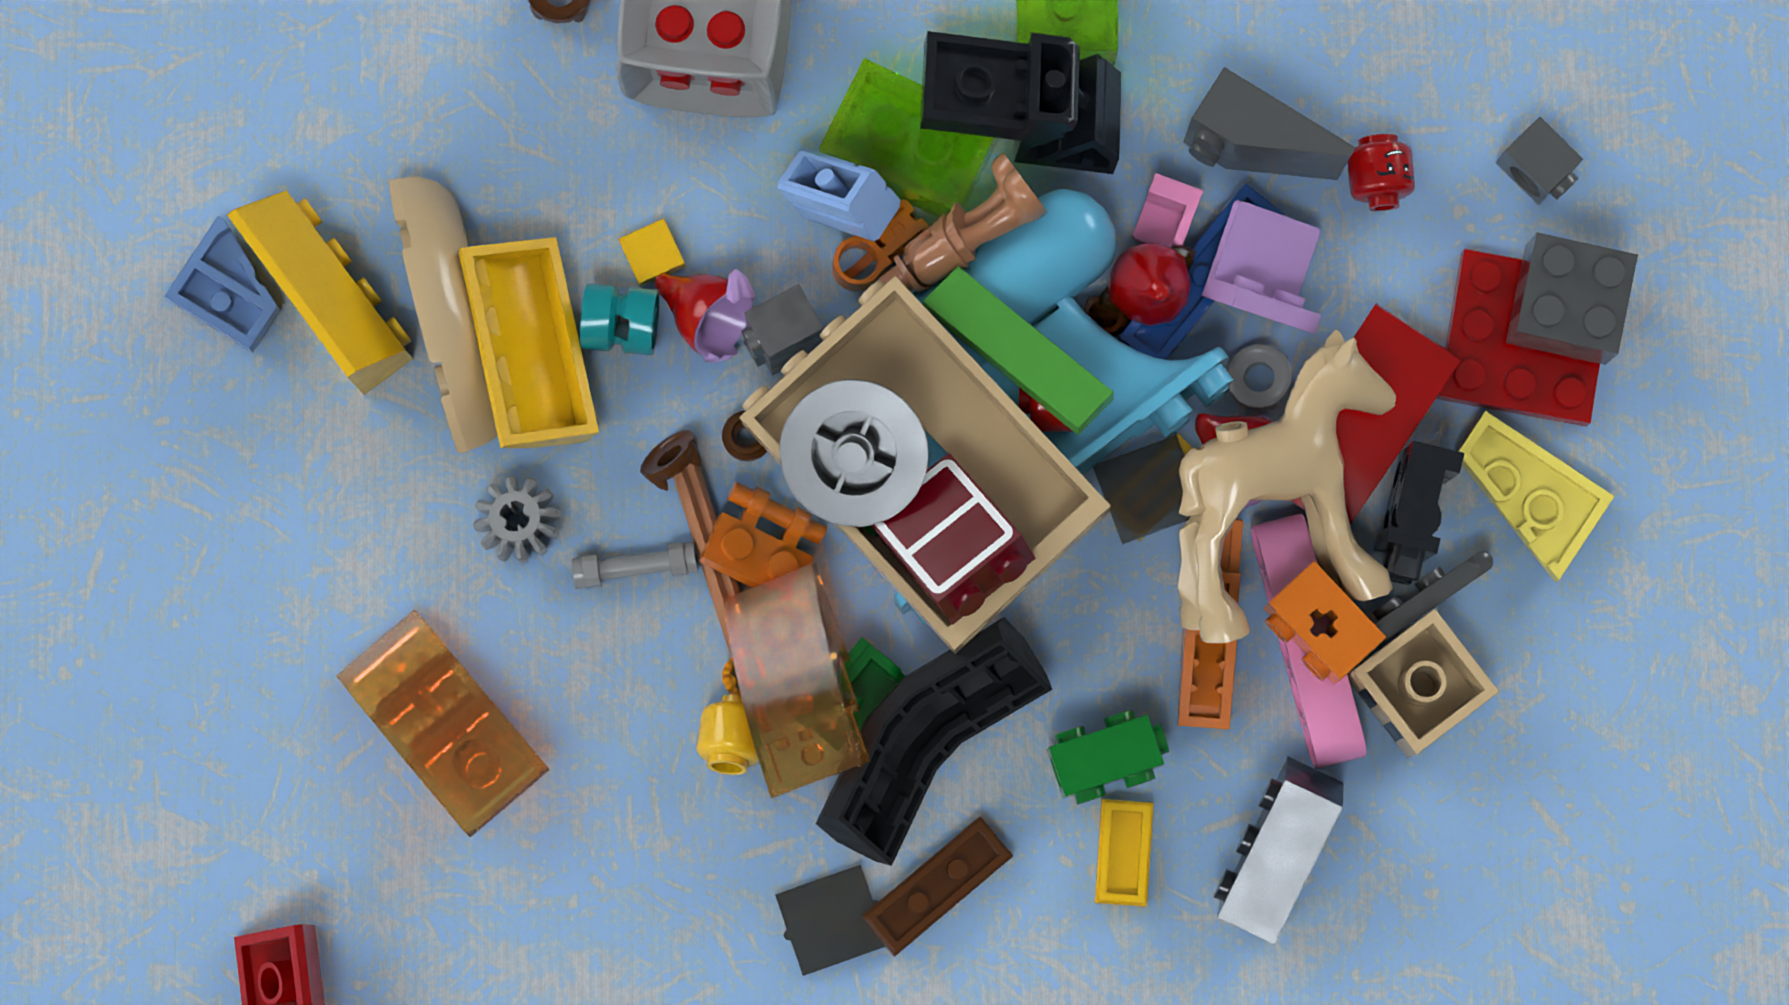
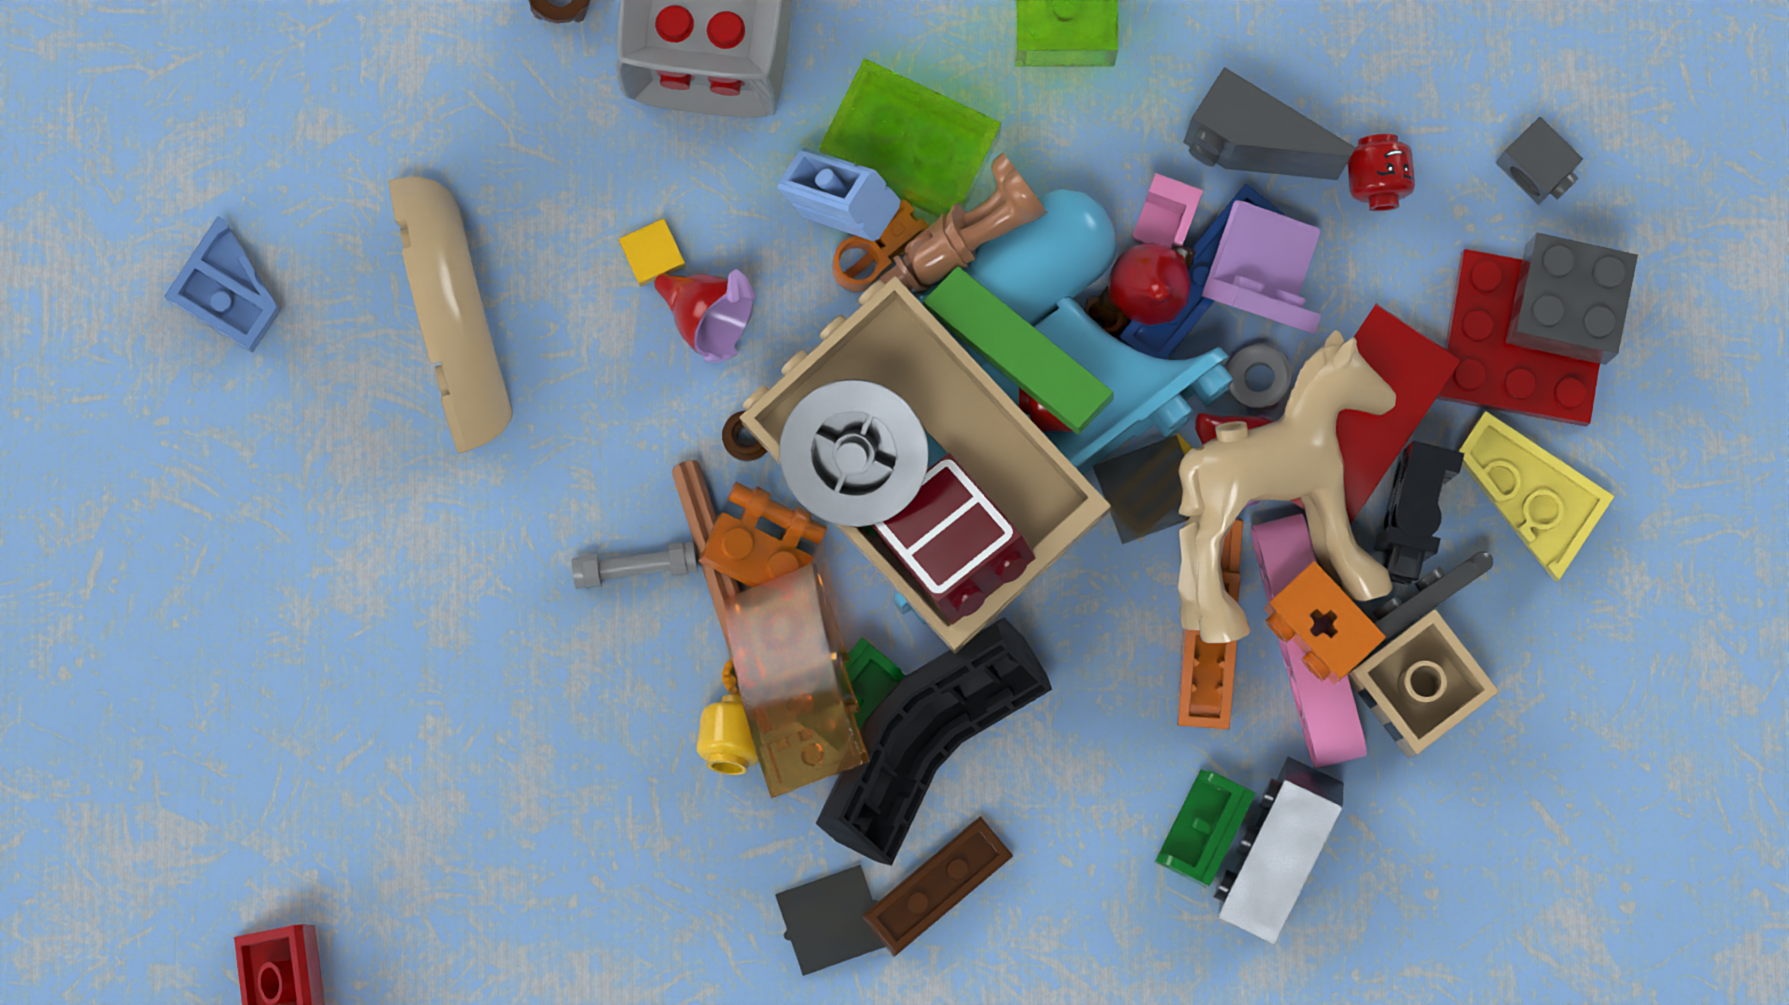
yellow slope [227,190,413,395] -> none
clear orange slope [336,610,550,838] -> none
yellow slope [458,237,599,449] -> none
light grey gear [473,476,561,564] -> none
teal wheel [580,283,659,355] -> none
reddish brown piece [640,430,701,491] -> none
flat silver brick [741,284,824,376] -> none
black piece [920,31,1121,174] -> none
green brick [1047,710,1169,805] -> none
yellow tile [1094,799,1154,907] -> none
none -> green hinge [1155,769,1256,888]

